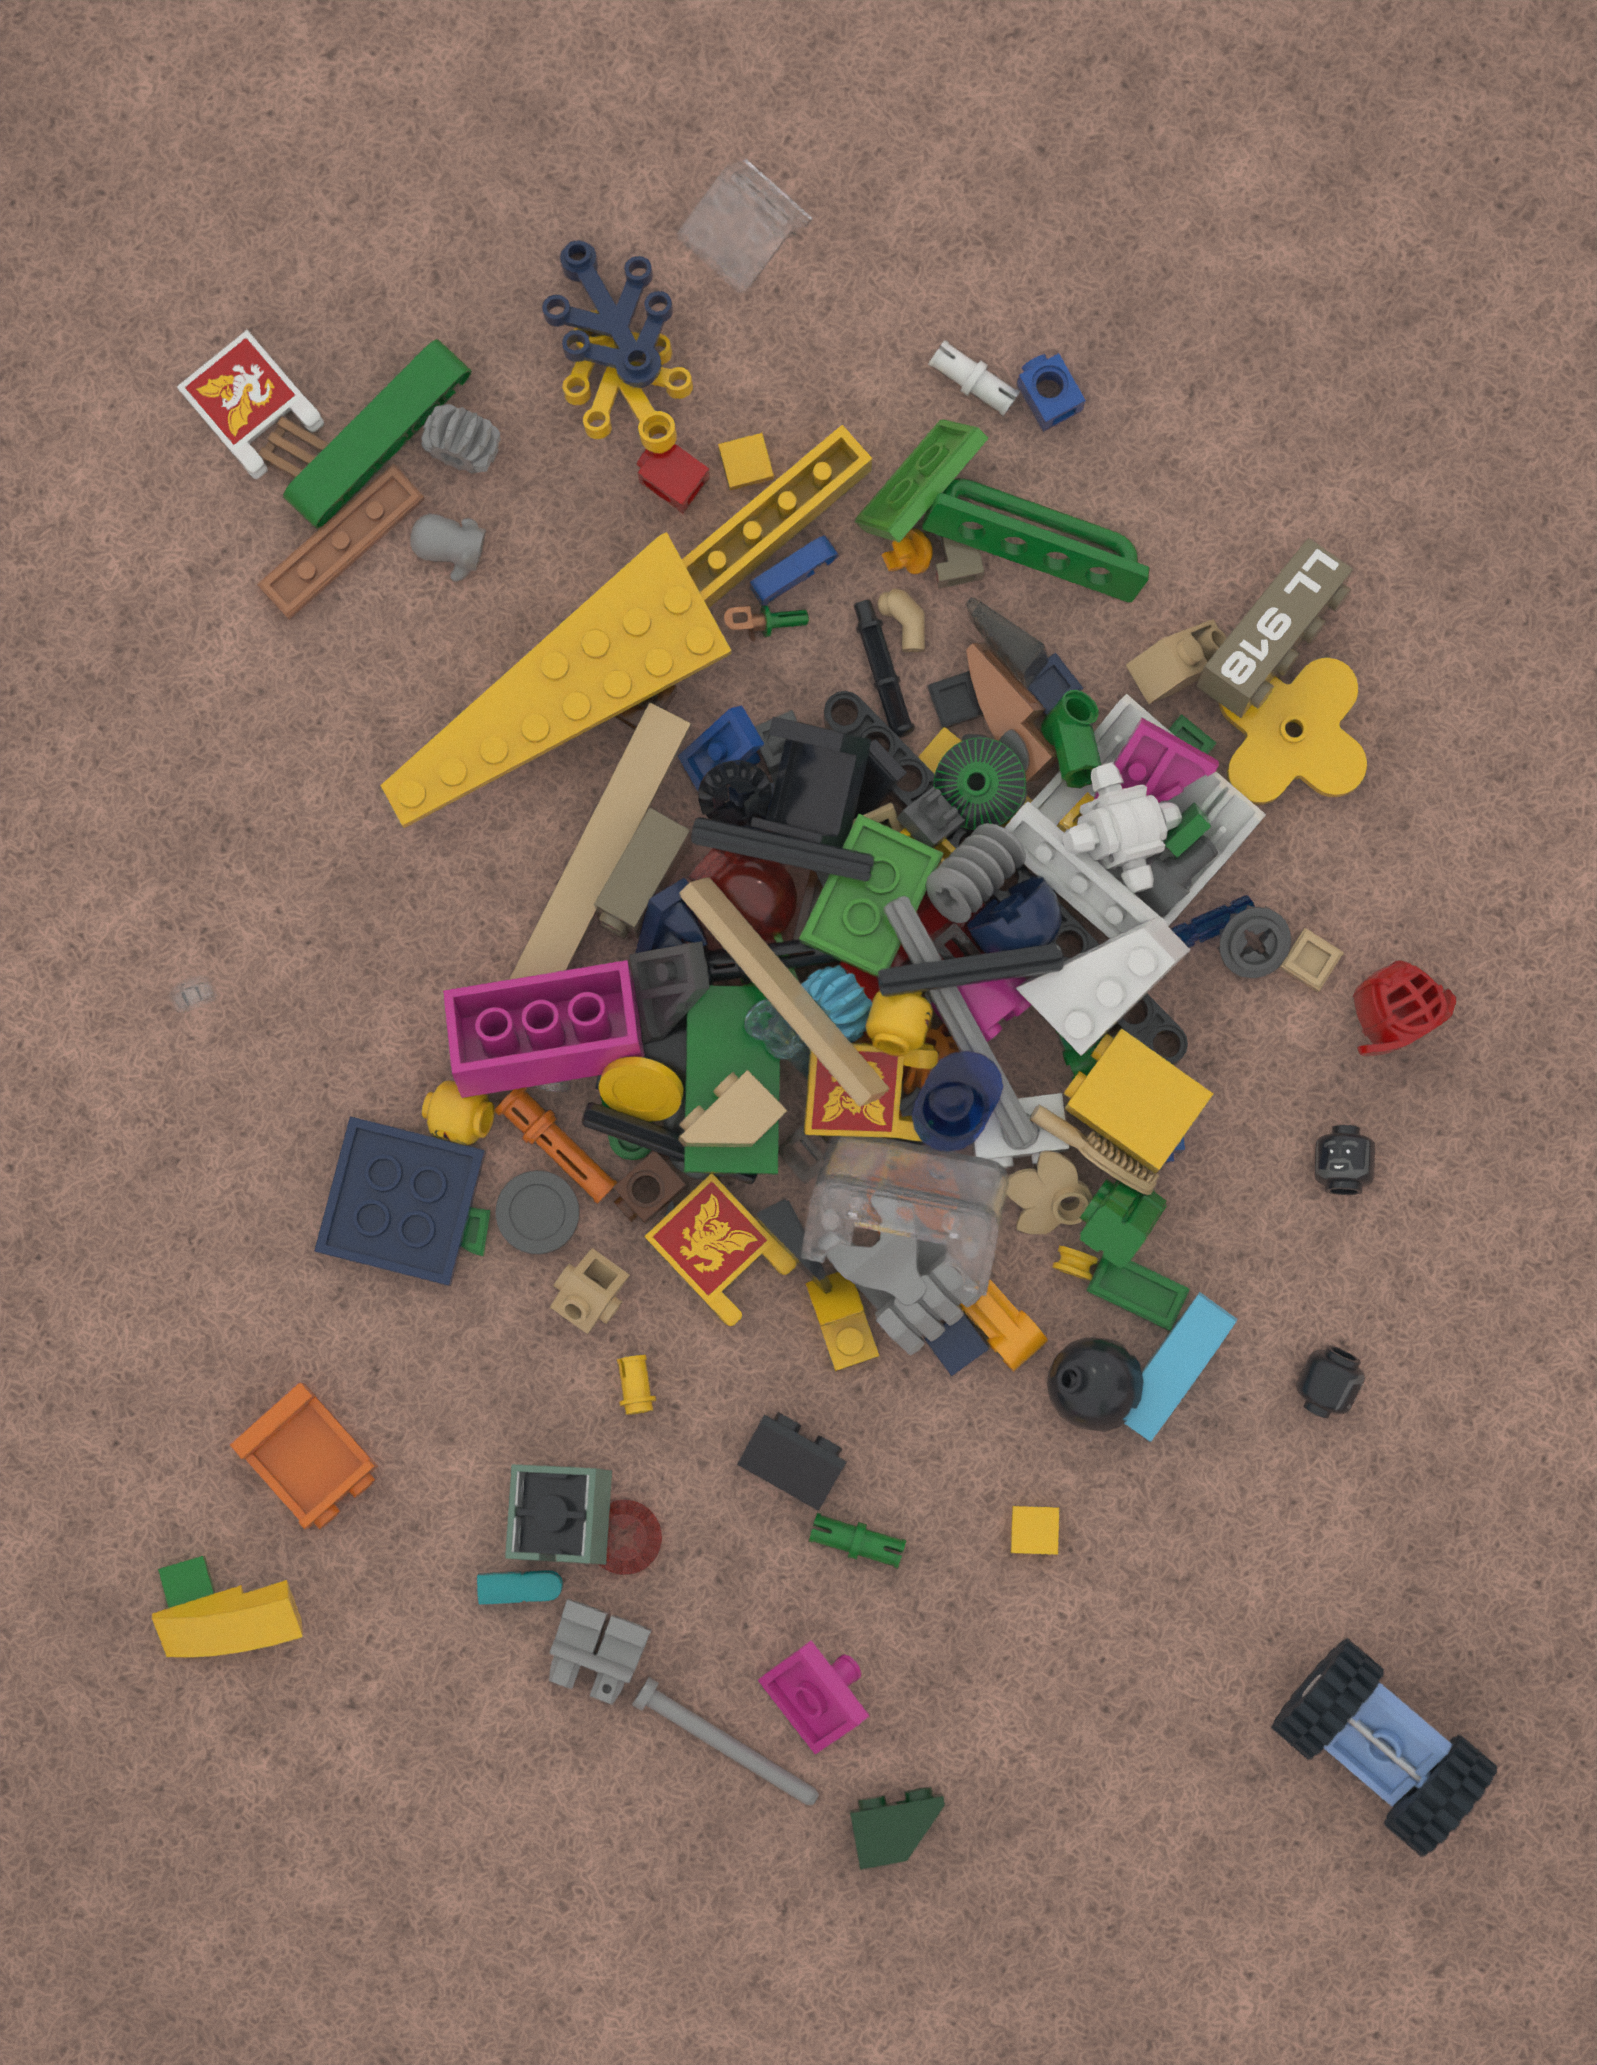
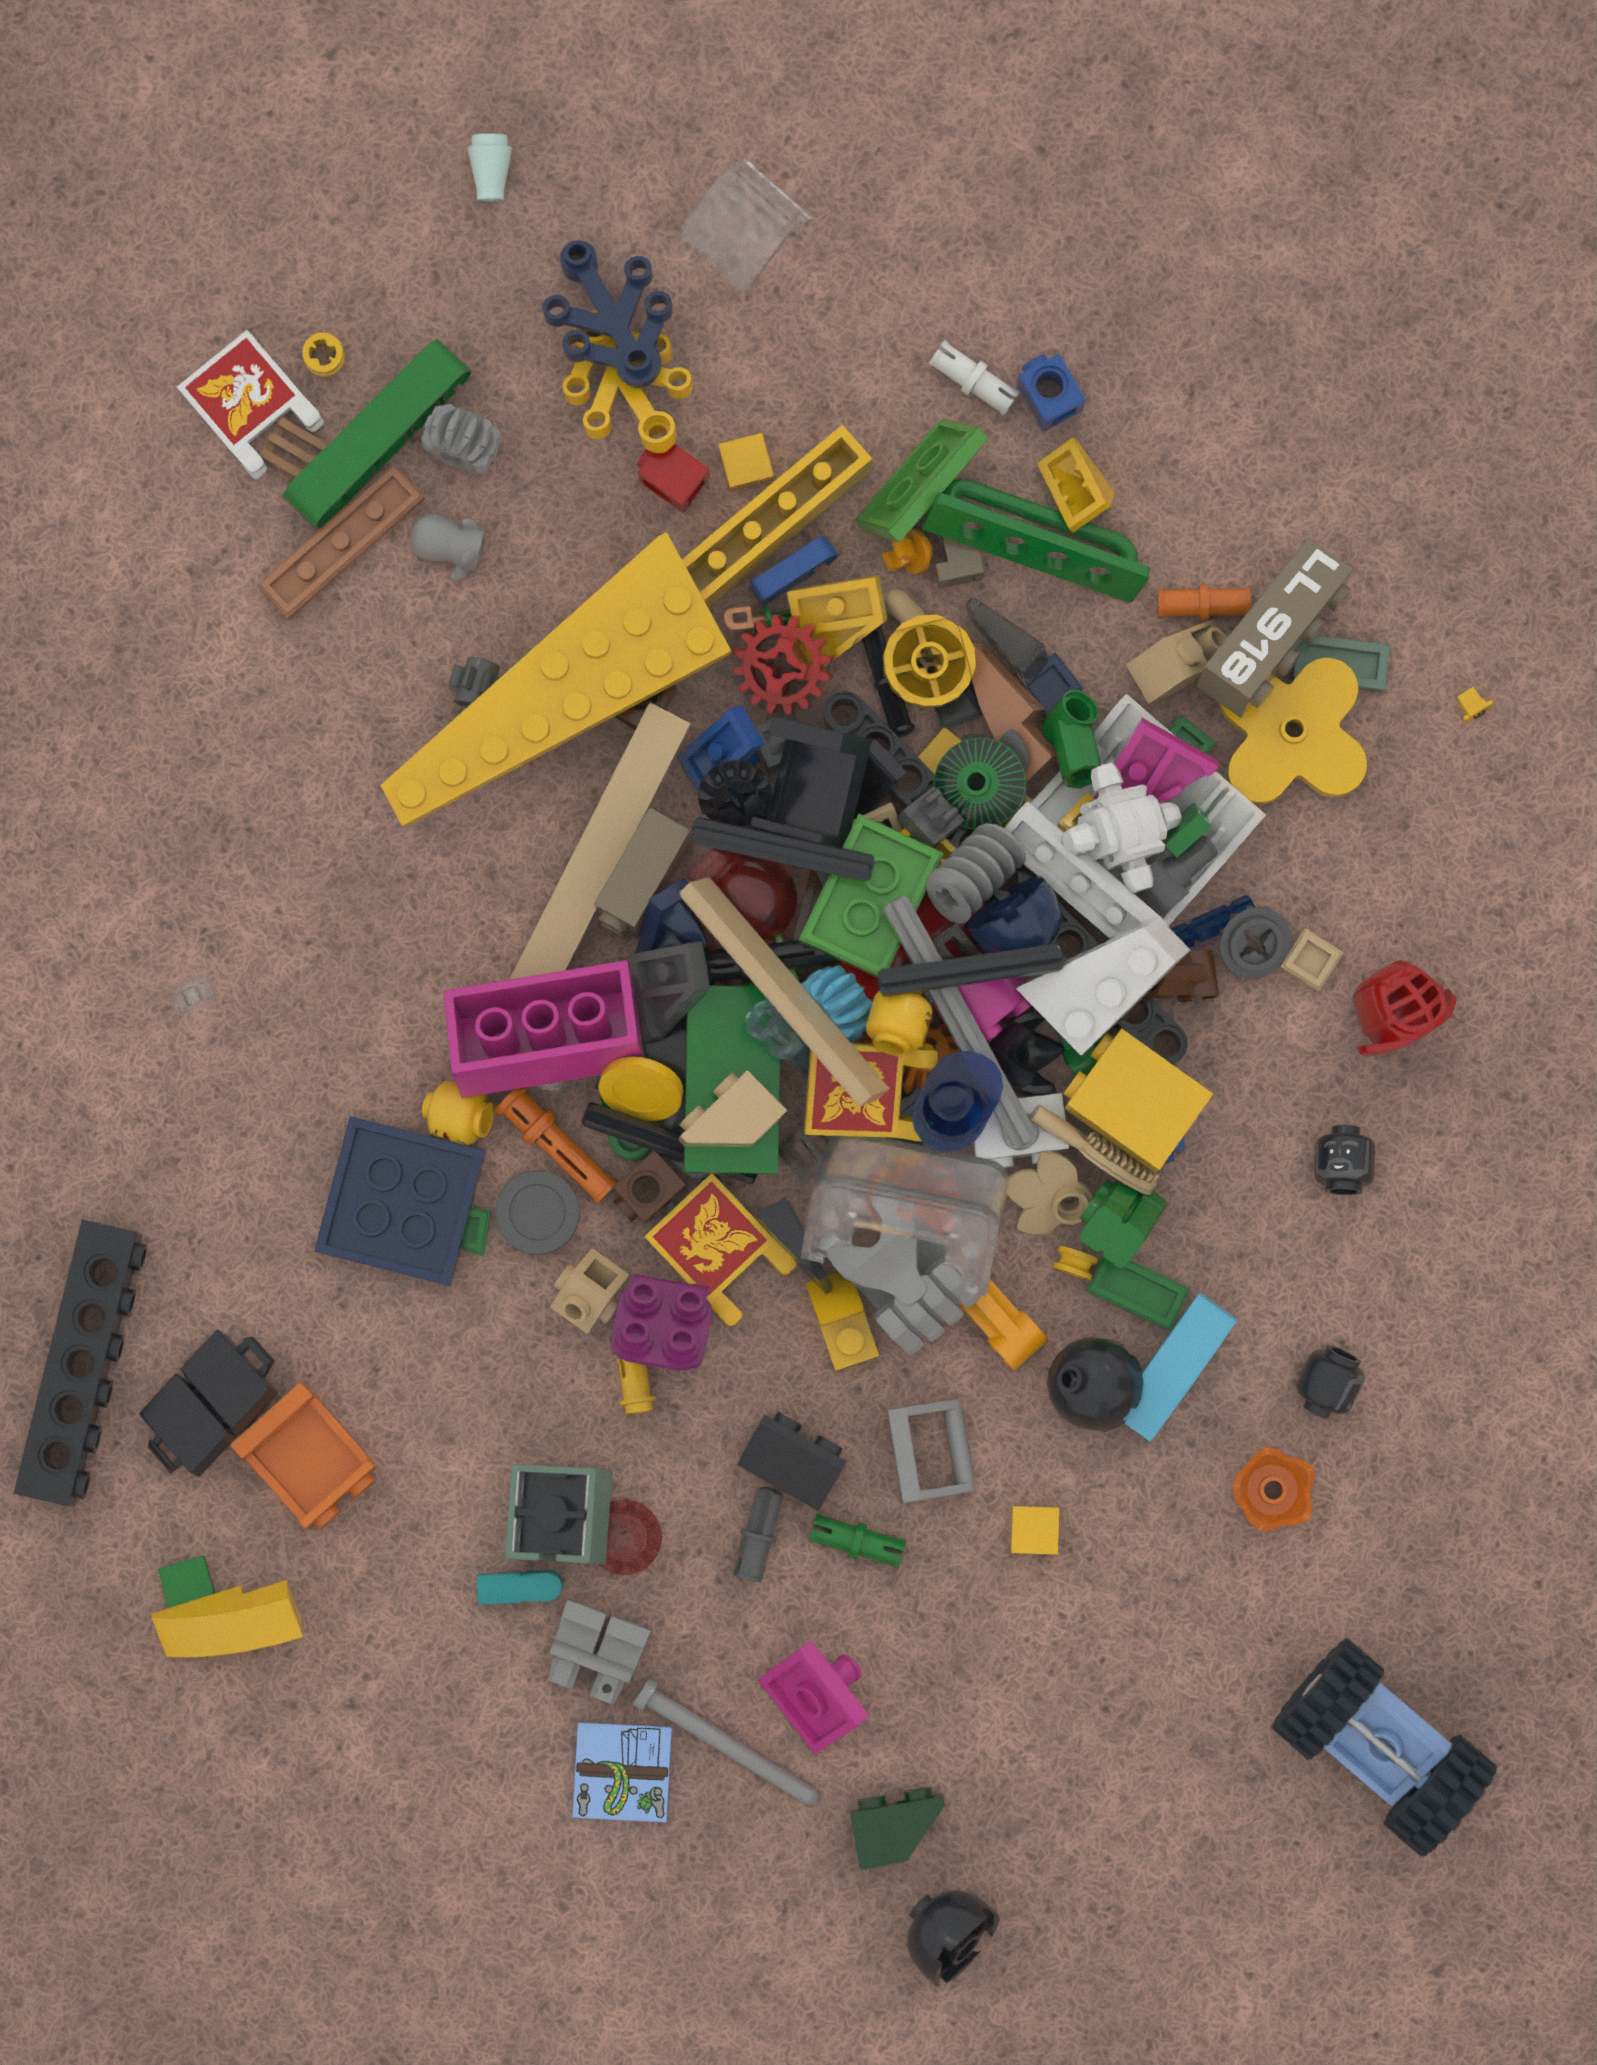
dark blue tile [924,1315,989,1377] -> none
none -> black brick [13,1219,147,1507]
none -> black piece [139,1330,277,1477]
none -> yellow bush [302,332,345,377]
none -> dark grey gear [448,657,501,708]
none -> light aqua cone [467,134,512,201]
none -> light blue tile [572,1722,672,1822]
none -> magenta piece [611,1274,712,1371]
none -> red gear [732,614,834,715]
none -> dark grey axle [733,1487,783,1582]
none -> yellow wing [787,575,888,667]
none -> yellow cylinder [883,614,976,708]
none -> light grey tile [887,1399,976,1503]
none -> black cylinder [907,1890,1000,1986]
none -> black piece [989,1011,1064,1093]
none -> yellow slope [1037,437,1115,532]
none -> reddish brown piece [1145,950,1220,1002]
none -> orange pin [1158,584,1251,621]
none -> orange piece [1233,1447,1315,1531]
none -> sand green tile [1292,636,1390,692]
none -> yellow piece [1457,687,1493,724]

